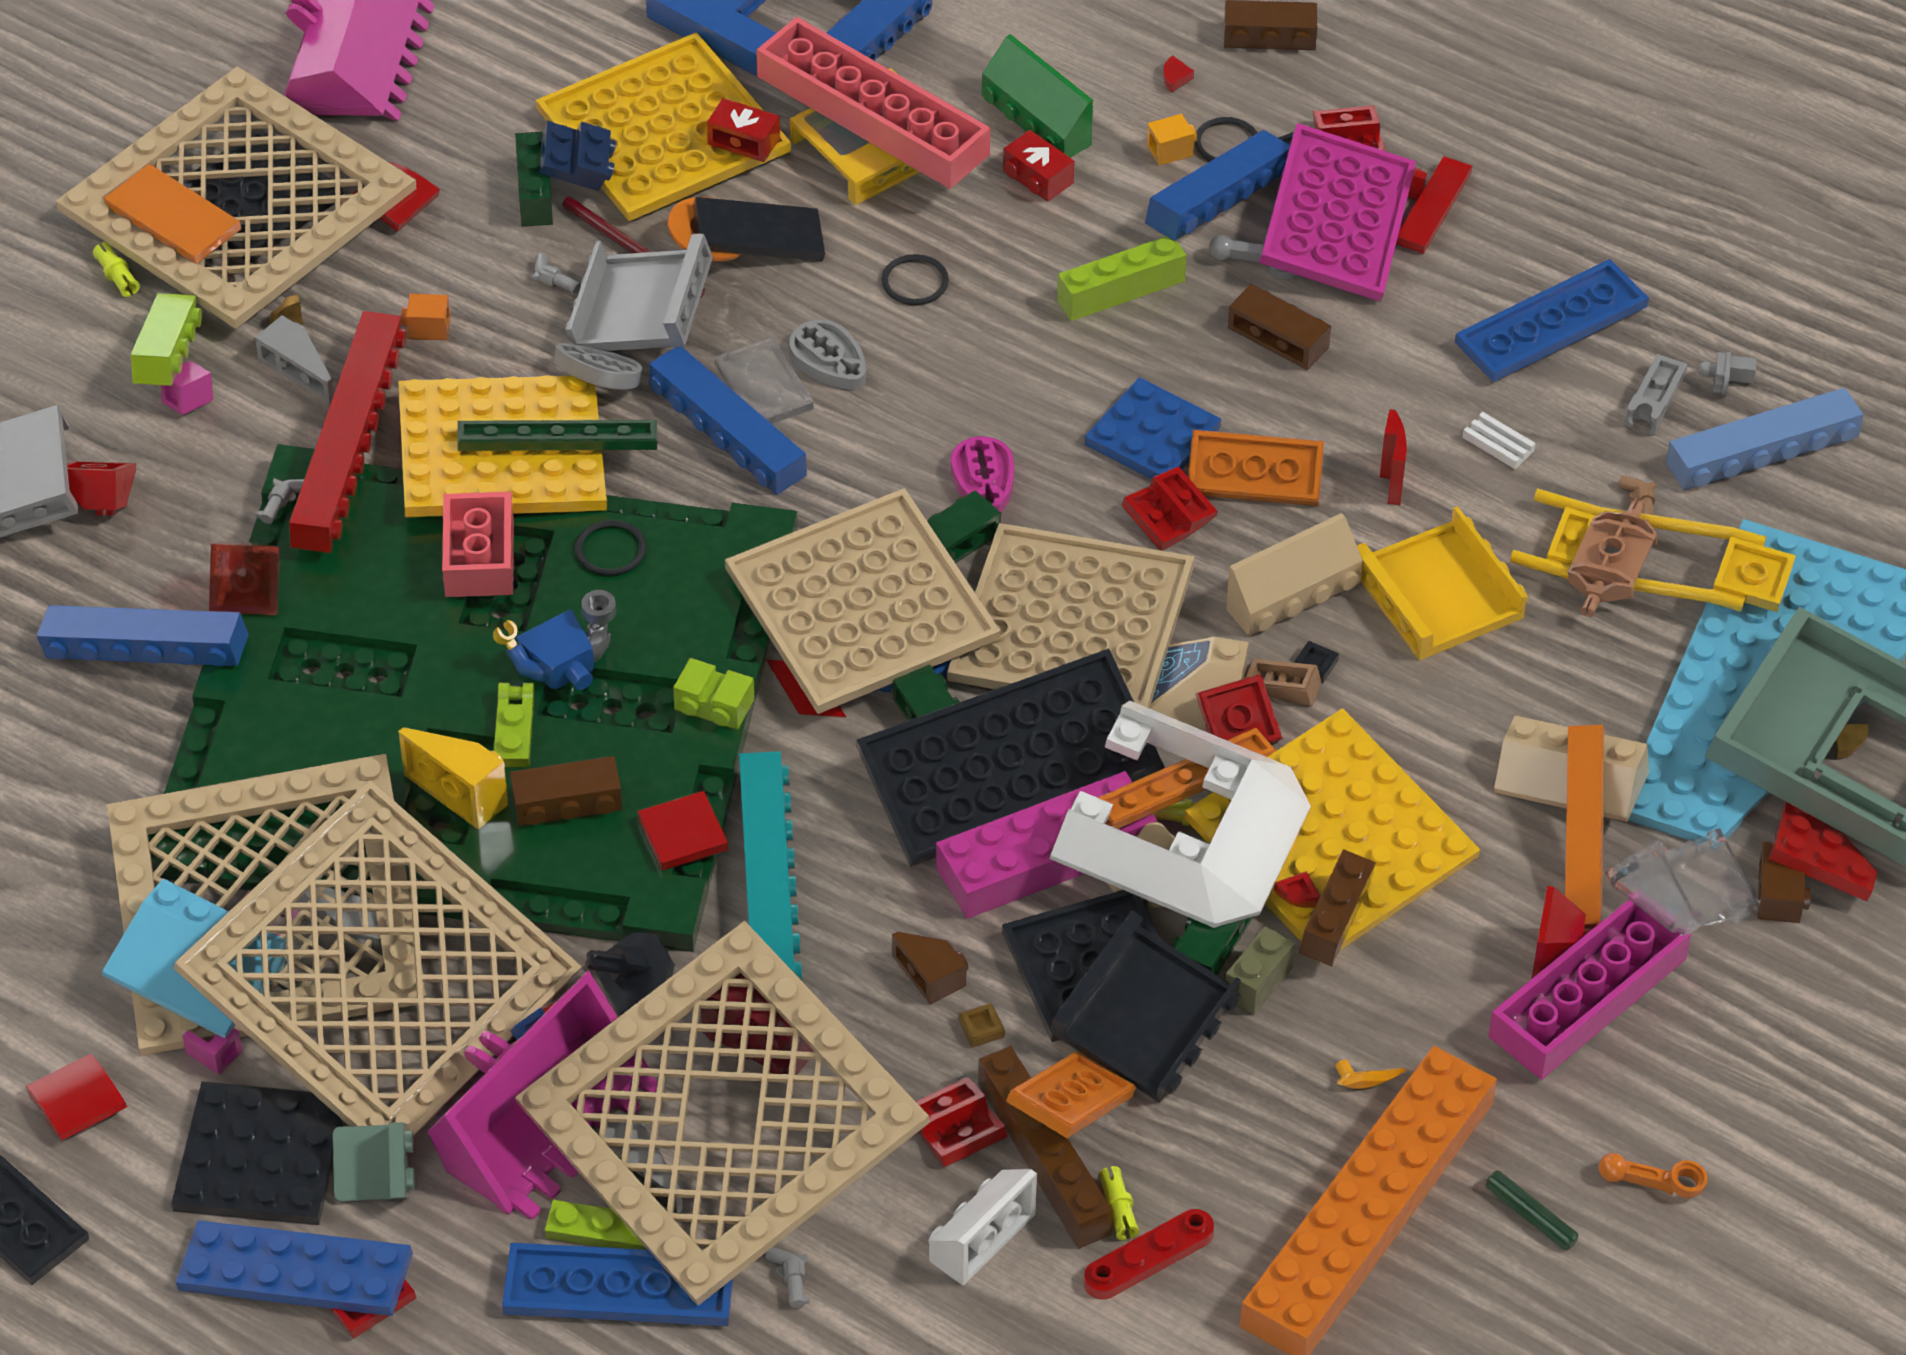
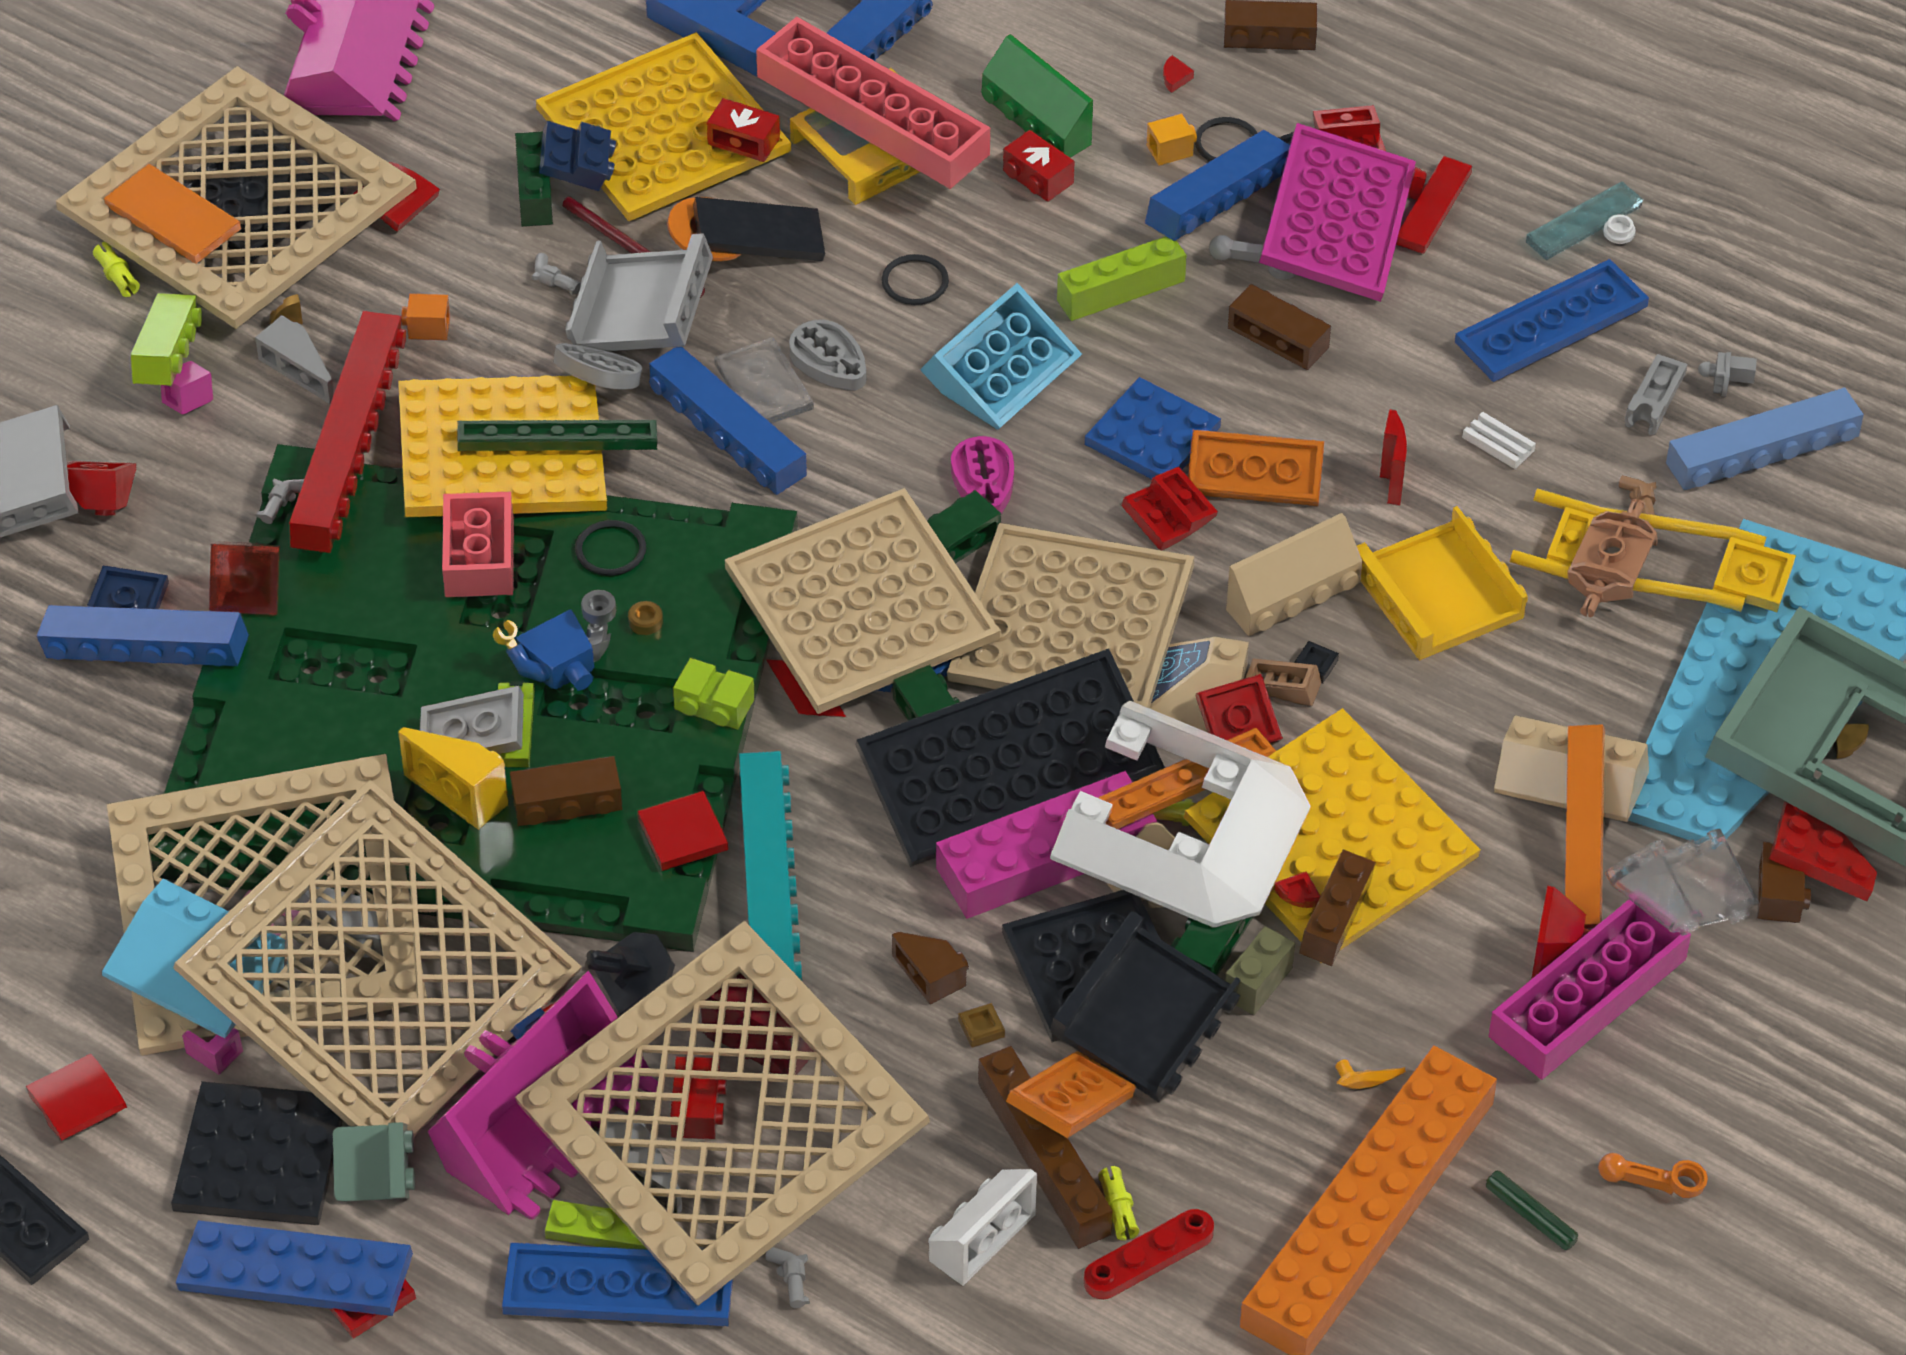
red slope [915,1077,1007,1167] -> none
none -> dark blue tile [87,565,169,609]
none -> light grey plate [420,686,524,754]
none -> pearl gold tile [628,601,663,635]
none -> red brick [670,1056,727,1139]
none -> medium azure slope [920,283,1082,430]
none -> clear light blue tile [1526,181,1643,260]
none -> white plate [1603,215,1636,244]

